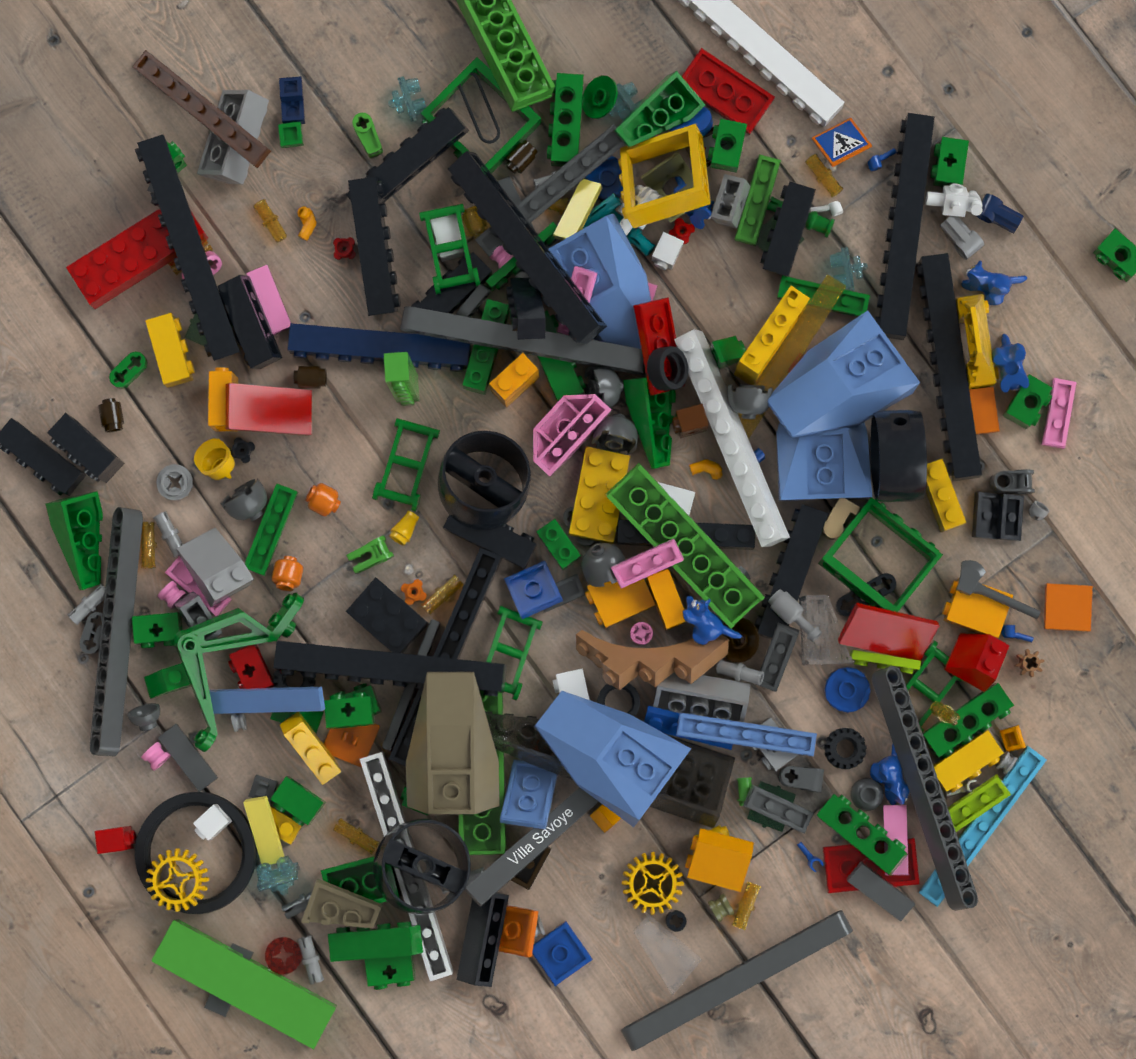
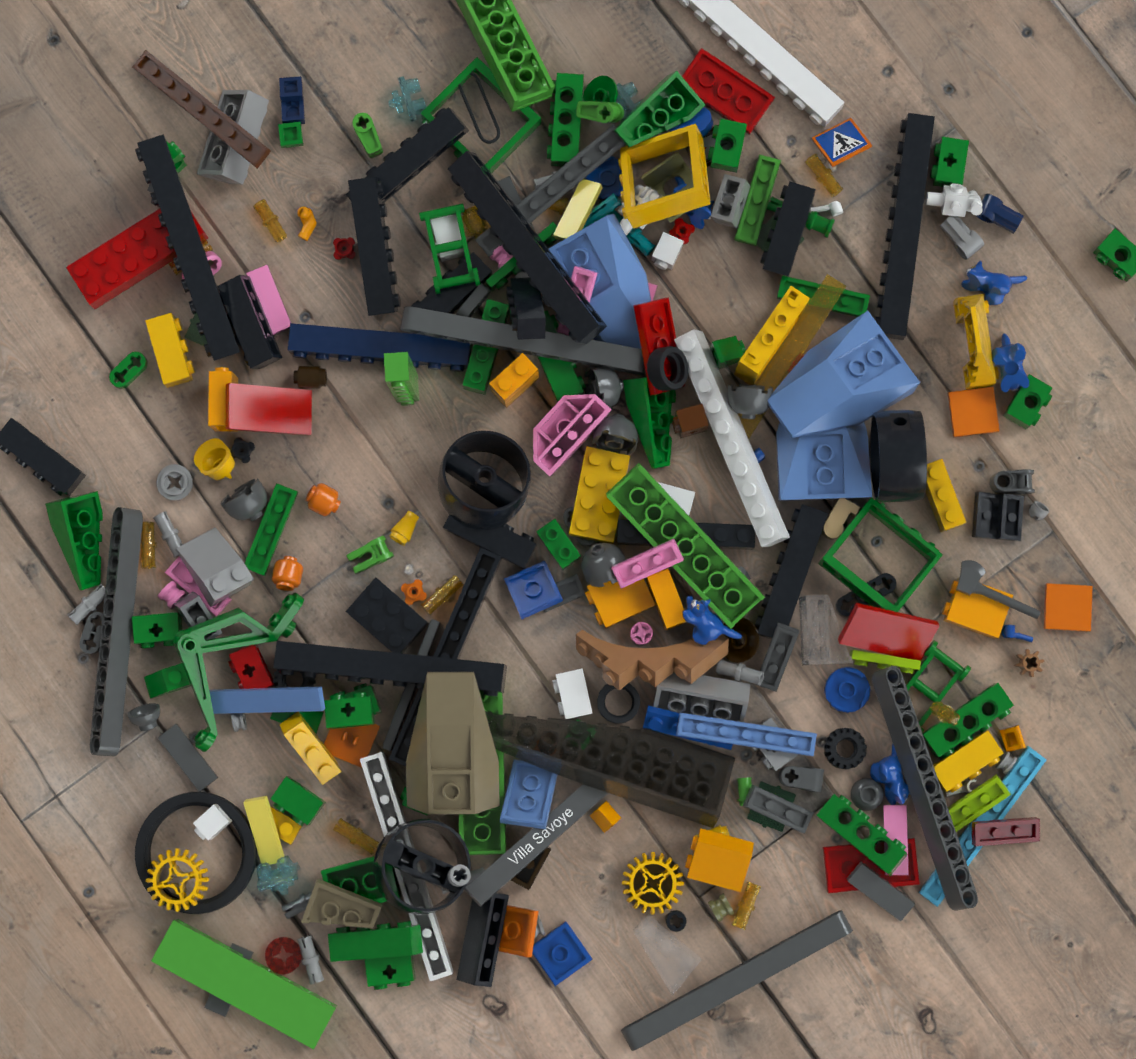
black brick [47,412,125,483] -> none
red brick [95,826,137,854] -> none
dark brown brick [98,398,124,433] -> none
bright pink wheel [141,742,171,771] -> none
dark grey tile [249,774,278,804] -> none
green piece [372,418,440,512] -> none
green piece [486,606,543,700] -> none
dark brown brick [505,140,538,174] -> none
medium blue wedge [535,691,691,827] -> none
light orange arm [689,459,723,480] -> none
light grey piece [768,589,822,642] -> none
blue hand [797,842,824,872] -> none
clear light blue hips [830,247,868,291] -> none
blue hand [868,148,897,171] -> none
black brick [916,253,982,482] -> none
red slope [944,633,1010,692] -> none
bright pink tile [1041,378,1076,449] -> none
none -> light grey bush [448,864,471,887]
none -> bright green piece [576,101,624,123]
none -> plate [972,817,1040,847]

